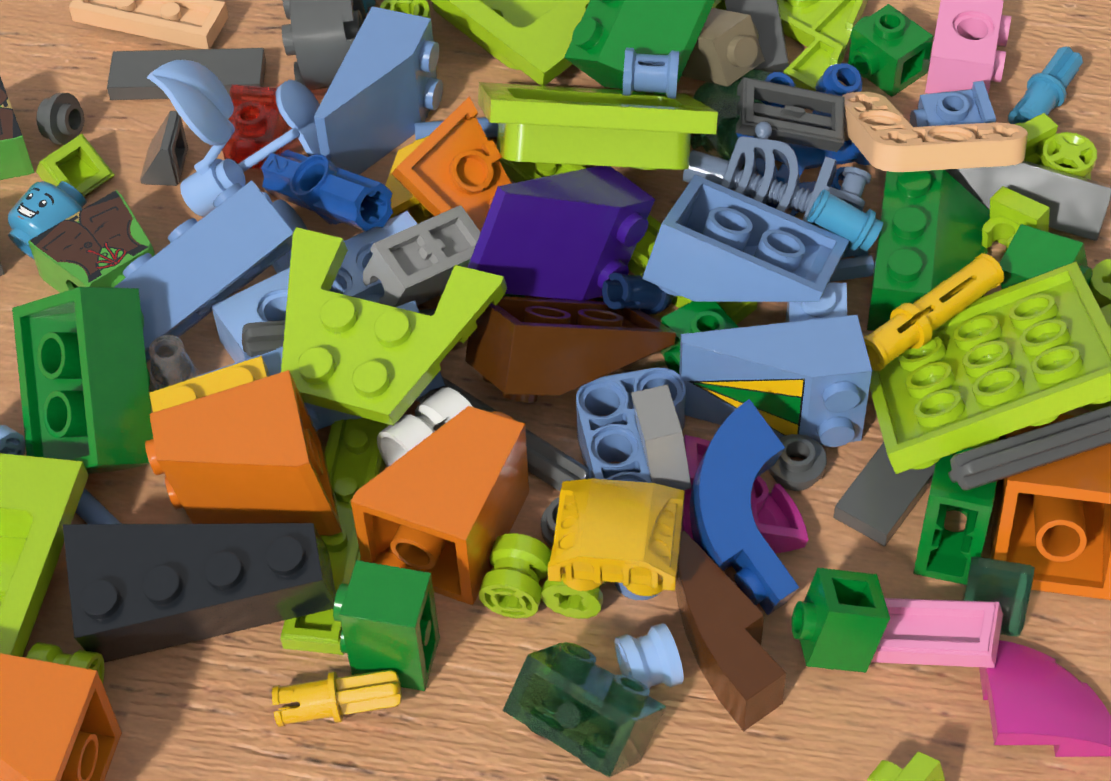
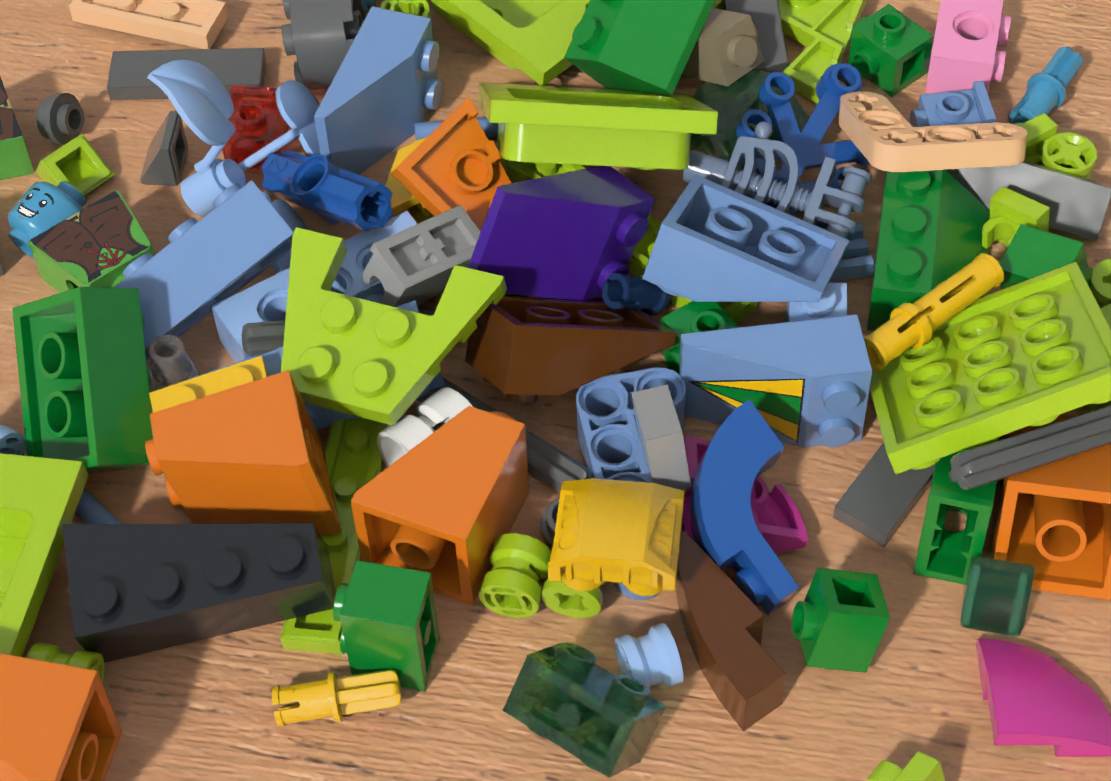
medium blue bush [622,47,679,99] -> none
dark grey tile [736,77,845,152] -> none
dark grey plate [768,434,827,491] -> none
dark azure pin [806,189,883,251] -> none
bright pink tile [871,598,1003,668] -> none

